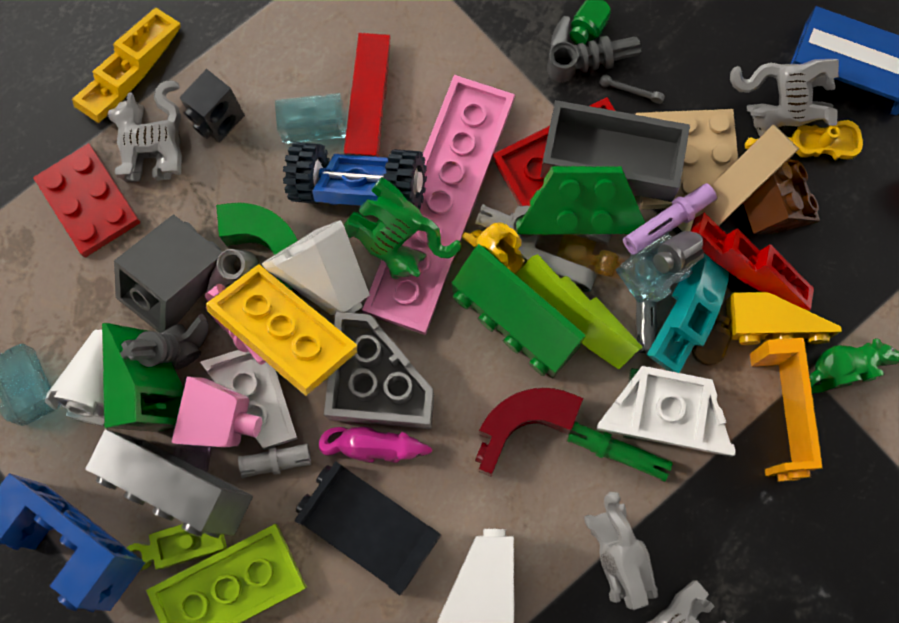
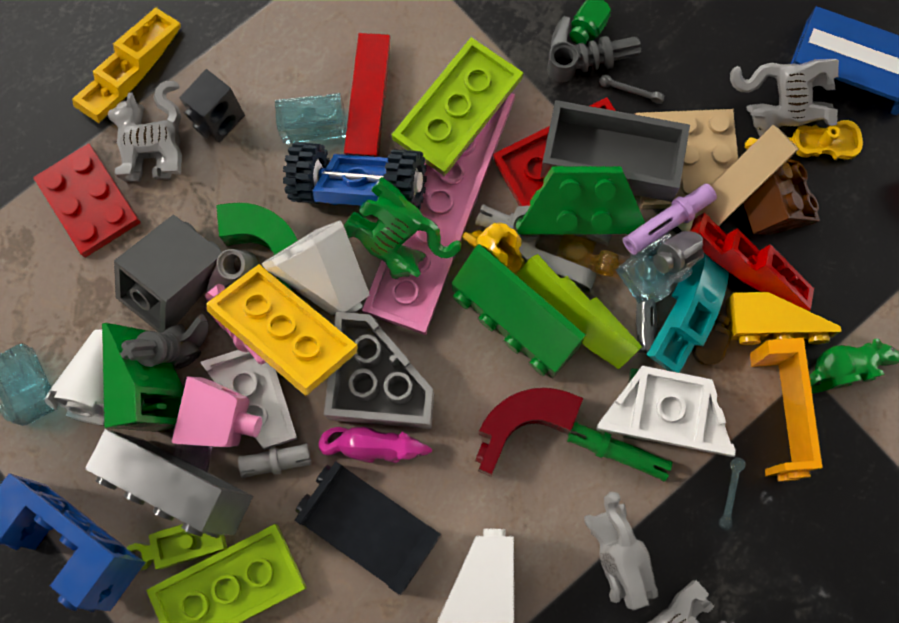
none -> lime plate [391,37,524,177]
none -> clear light blue hinge [719,457,745,530]

